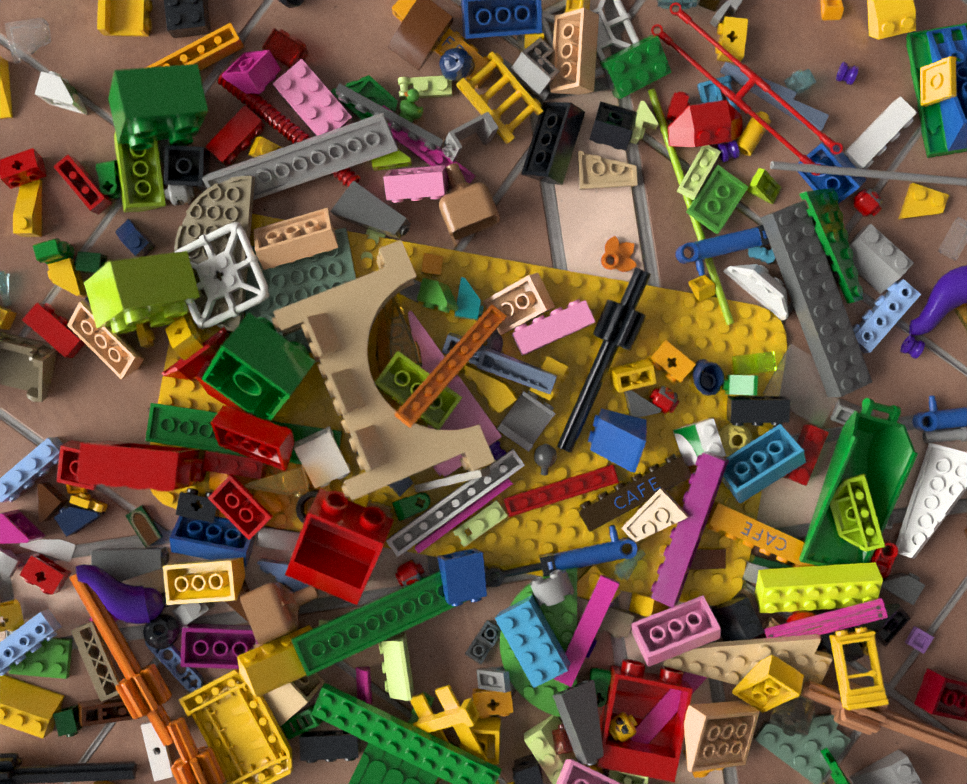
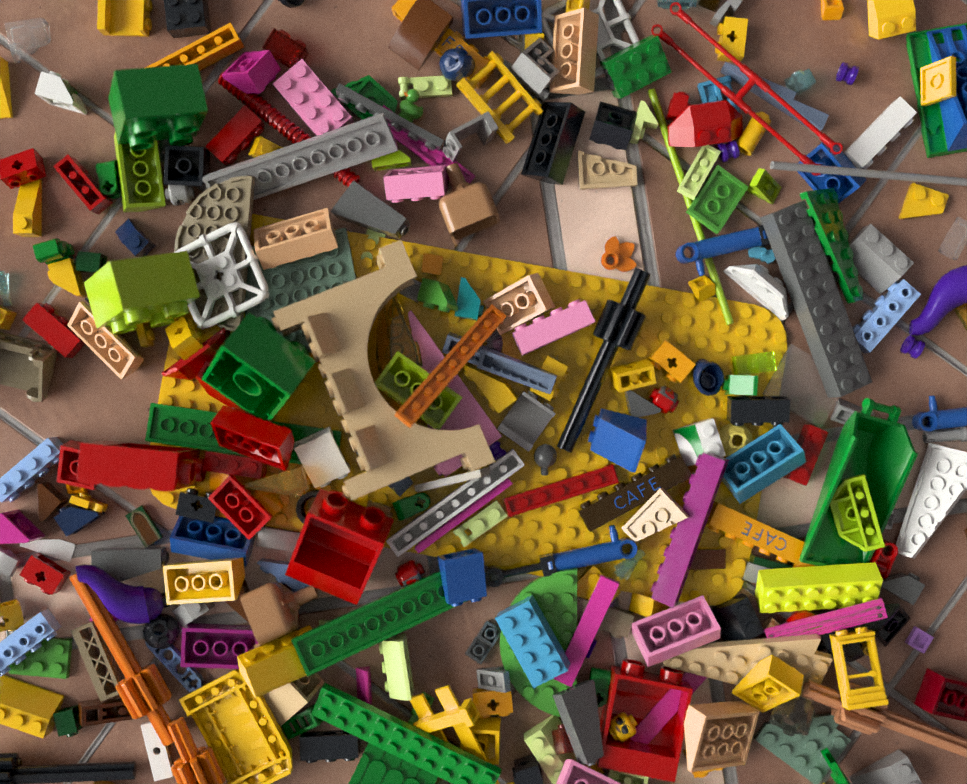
light grey cylinder [530,570,574,606] -> none
red head [853,188,883,217] -> none

